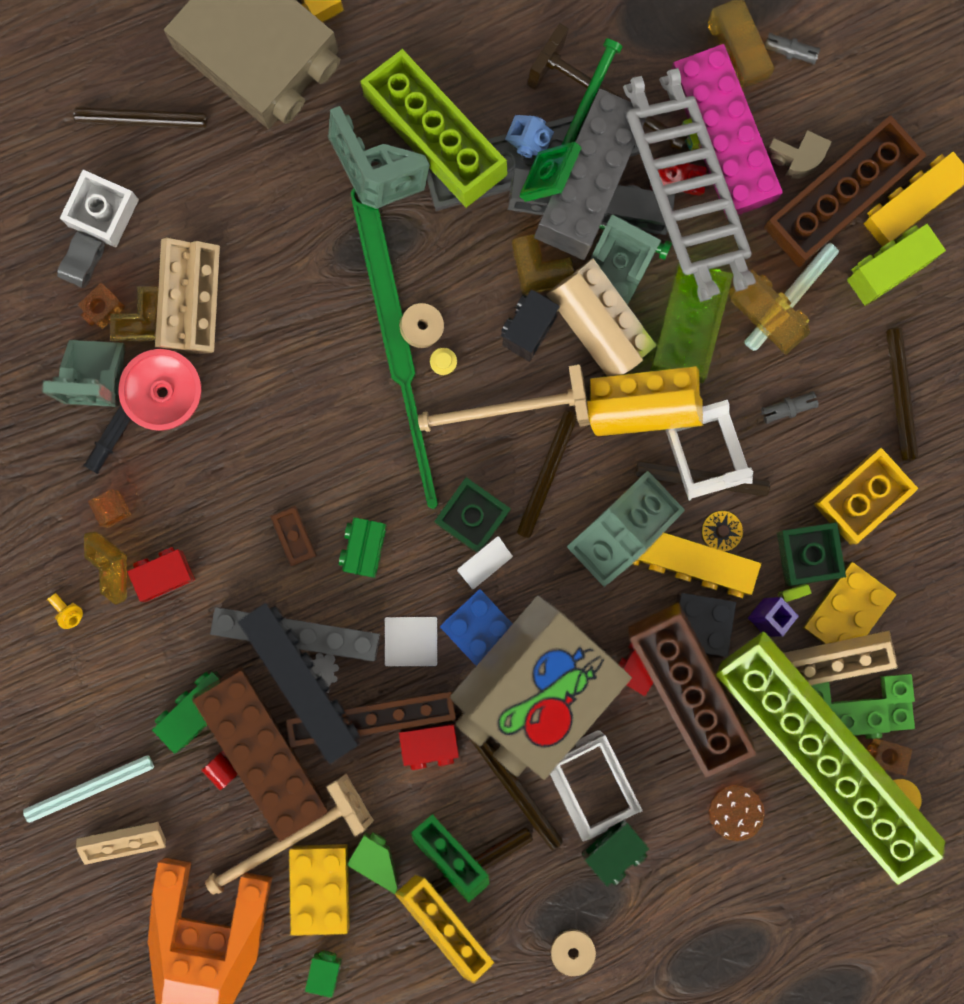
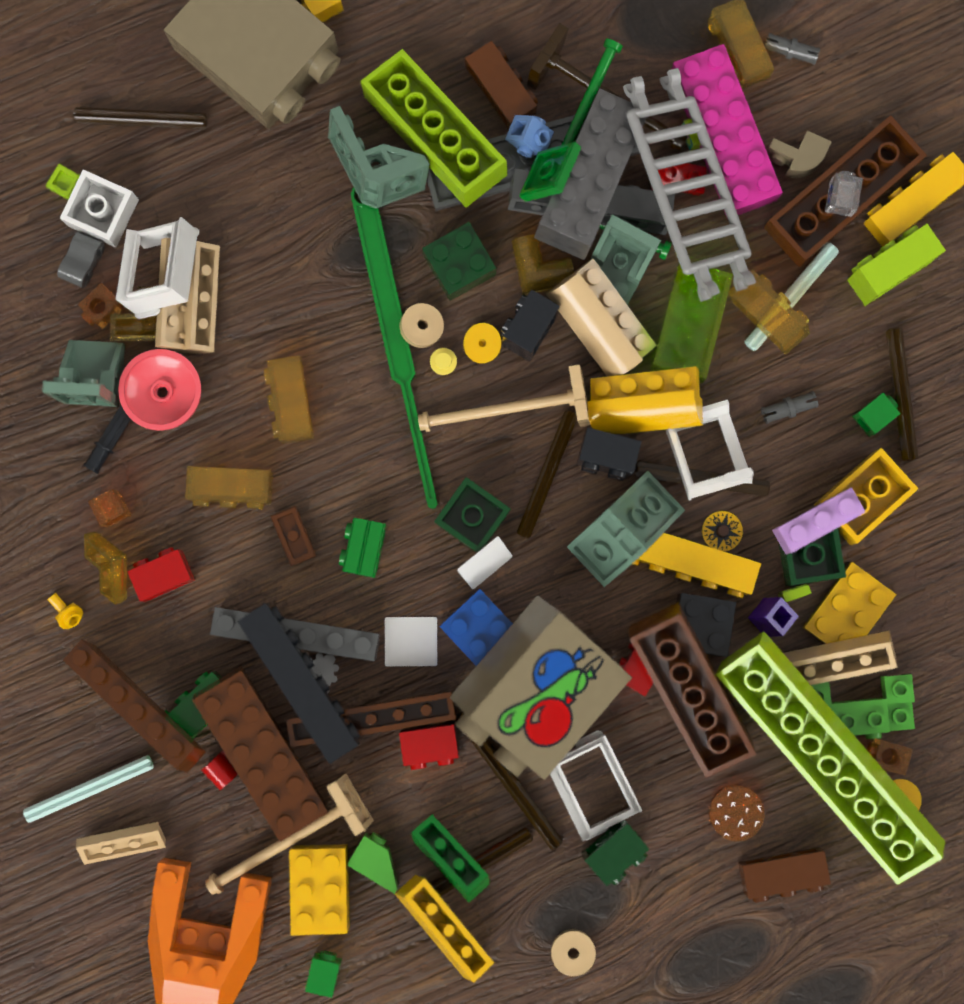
none -> lime tile [45,164,80,200]
none -> reddish brown brick [63,639,206,773]
none -> white piece [116,217,199,319]
none -> clear yellow brick [185,466,273,509]
none -> clear yellow brick [264,355,314,444]
none -> dark green brick [422,222,496,301]
none -> yellow piece [463,323,502,363]
none -> reddish brown brick [465,40,538,130]
none -> black brick [576,428,642,481]
none -> reddish brown brick [738,847,831,902]
none -> lavender brick [772,488,865,554]
none -> clear brick [825,171,863,217]
none -> green brick [852,393,901,437]

